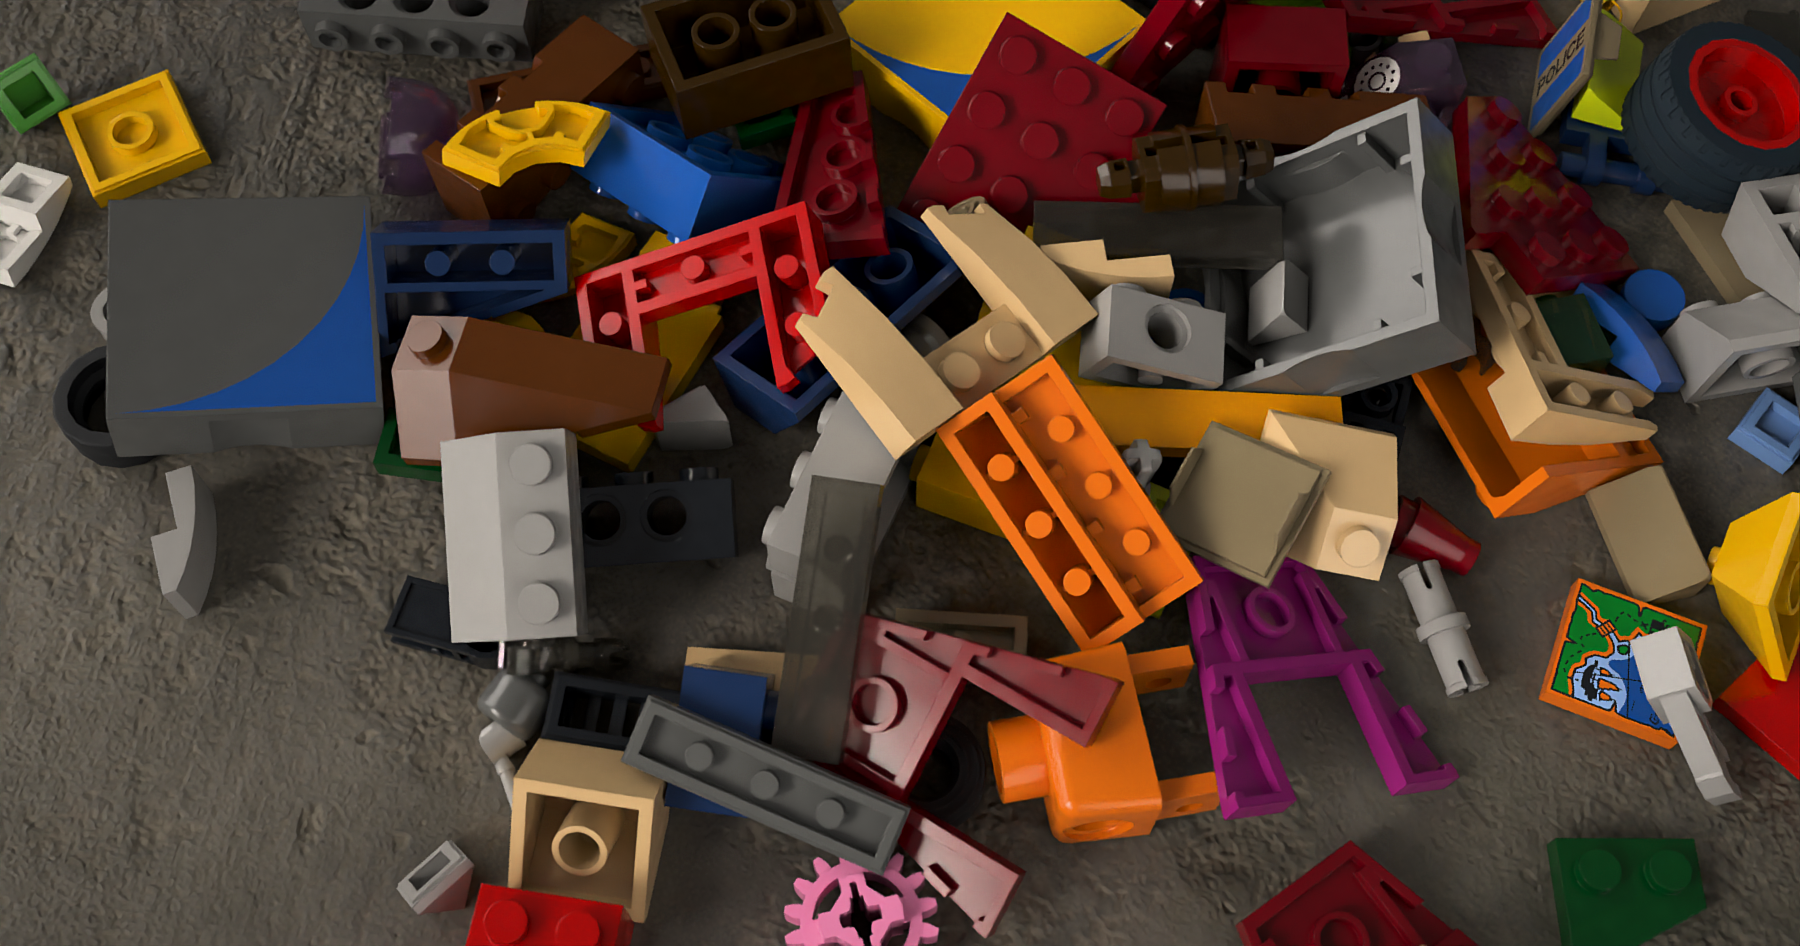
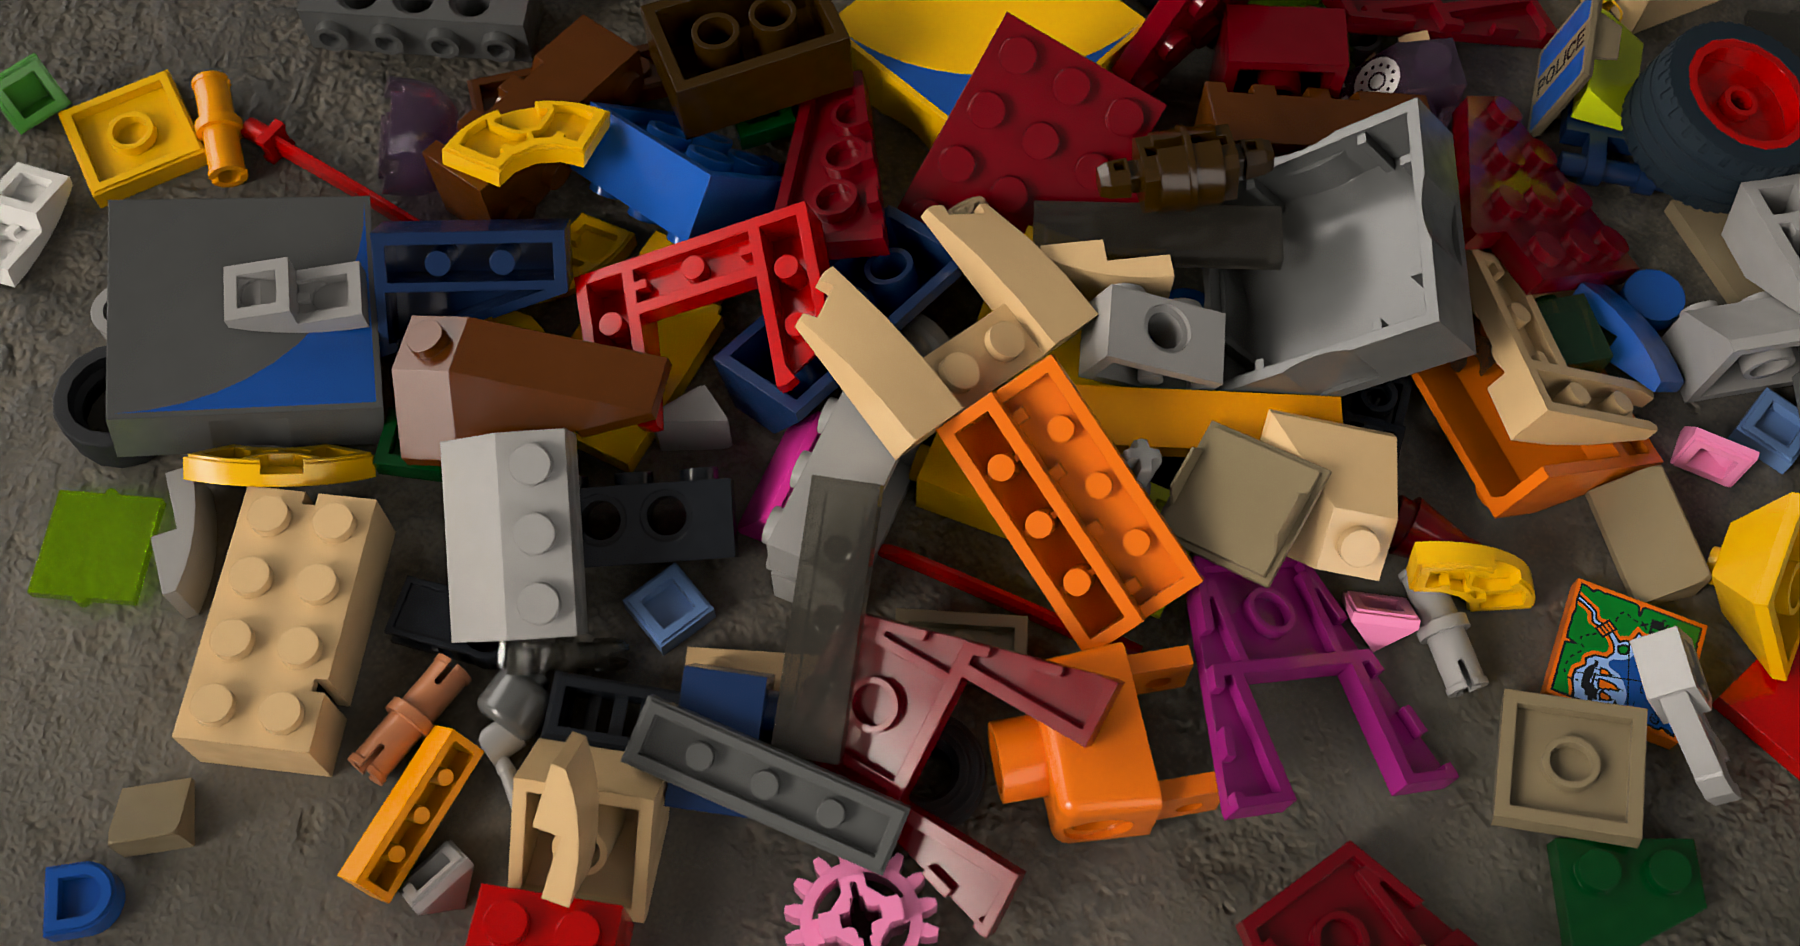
light grey slope [1248,260,1309,346] -> none
none -> clear neon green piece [27,488,167,608]
none -> blue tile [43,861,126,942]
none -> dark tan slope [108,778,195,858]
none -> tan piece [172,486,396,777]
none -> yellow tile [183,444,376,487]
none -> light orange pin [191,70,249,188]
none -> light grey slope [223,257,369,333]
none -> red sword [241,117,420,221]
none -> light orange piece [337,725,484,904]
none -> nougat pin [347,653,472,786]
none -> tan slope [532,731,599,908]
none -> medium blue tile [622,562,716,656]
none -> dark pink slope [737,411,821,542]
none -> red sword [877,544,1143,655]
none -> bright pink slope [1342,590,1421,652]
none -> yellow tile [1406,541,1535,612]
none -> dark tan plate [1491,689,1648,848]
none -> bright pink slope [1670,426,1760,488]

